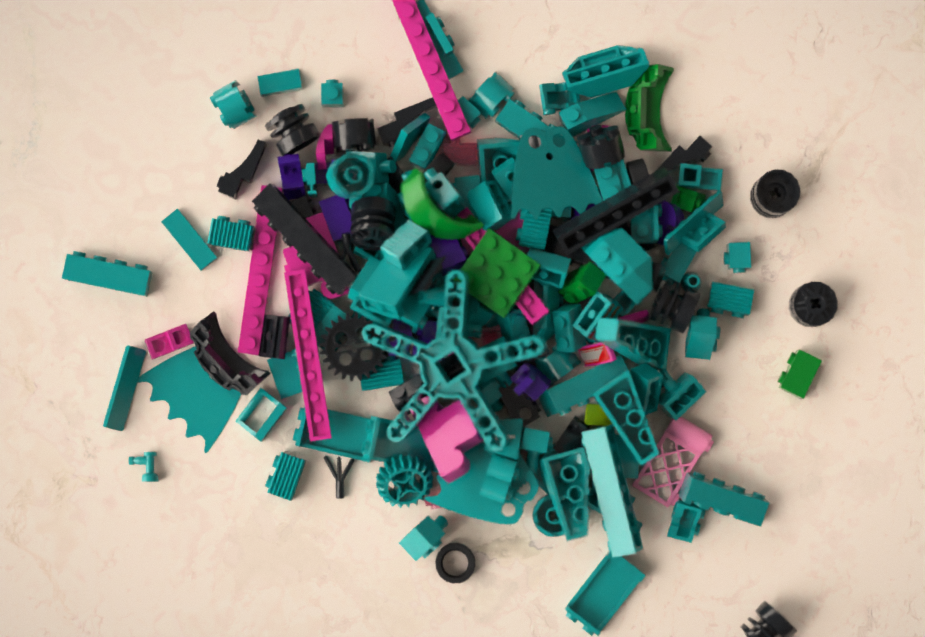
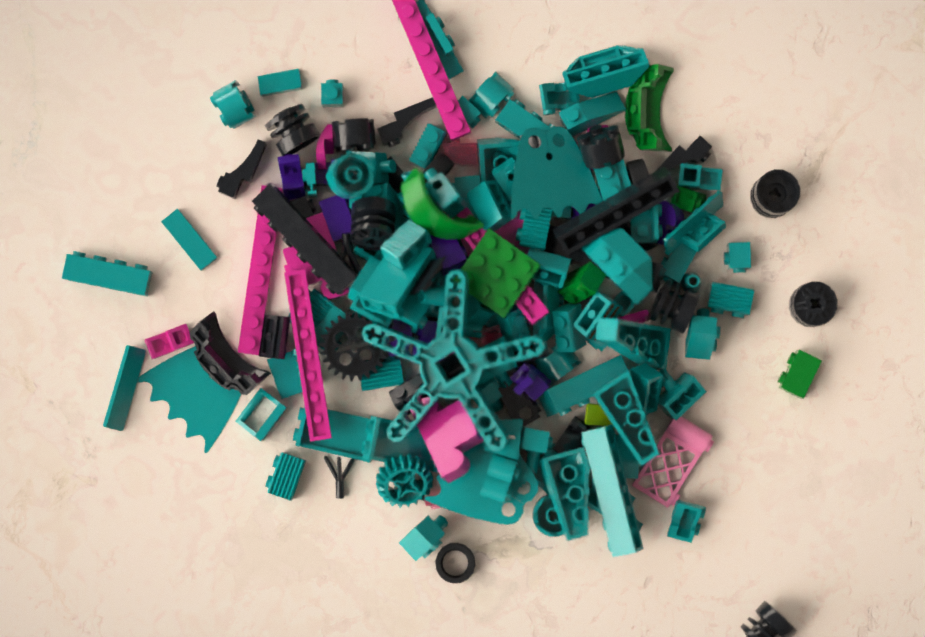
teal piece [128,452,159,482] -> none
teal brick [207,215,255,252] -> none
teal tile [390,113,431,163] -> none
teal panel [564,551,646,636] -> none
slope [578,342,617,366] -> none
teal wedge [678,471,770,527] -> none

